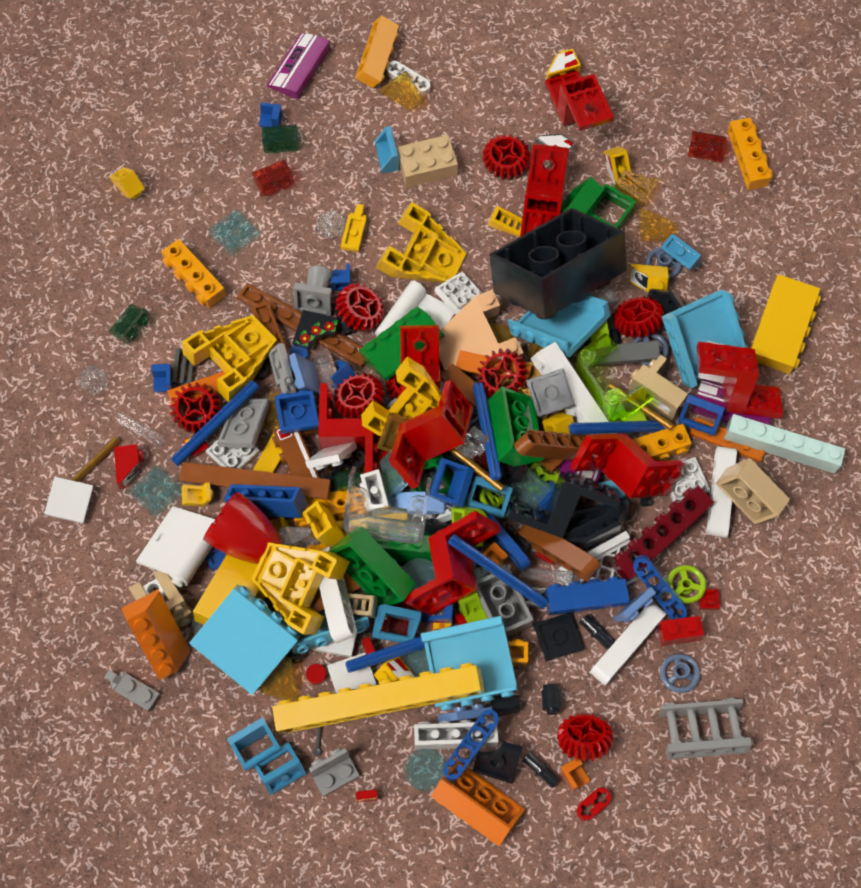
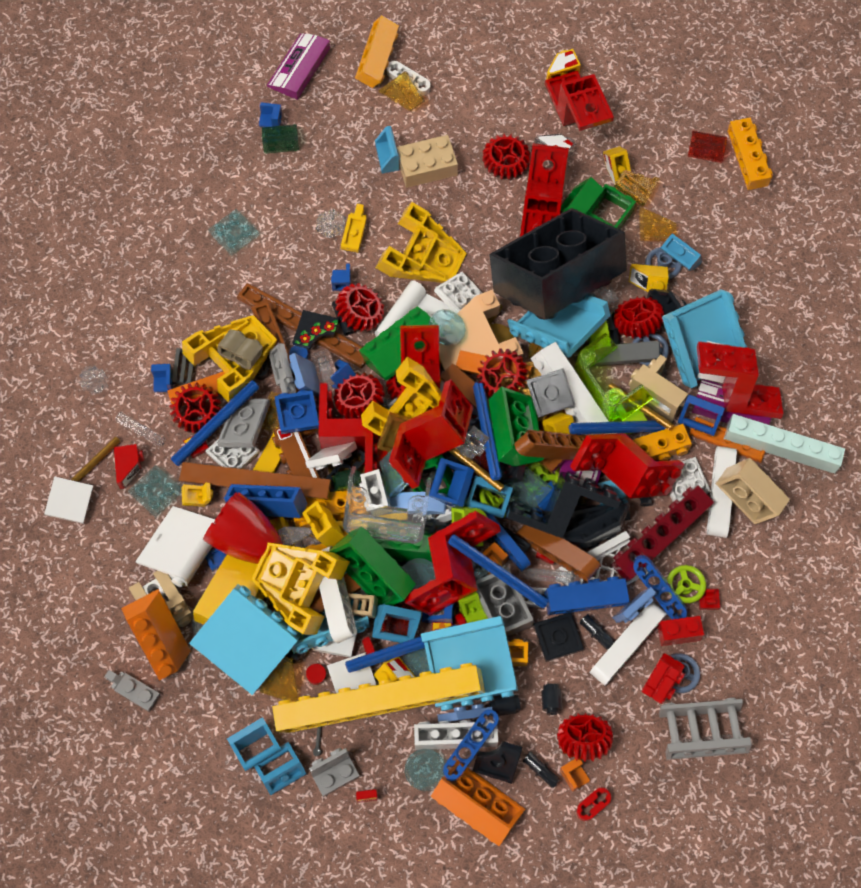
yellow slope [109,167,145,199] -> none
clear green bracket [109,303,150,345] -> none
light orange brick [161,239,226,309] -> none
clear red brick [252,160,294,197] -> none
light grey plant [293,266,333,316] -> none
yellow slope [487,206,522,237] -> none
yellow brick [751,274,821,374] -> none
none -> dark tan brick [218,329,263,370]
none -> clear light blue tile [429,309,466,345]
none -> red brick [641,653,685,704]

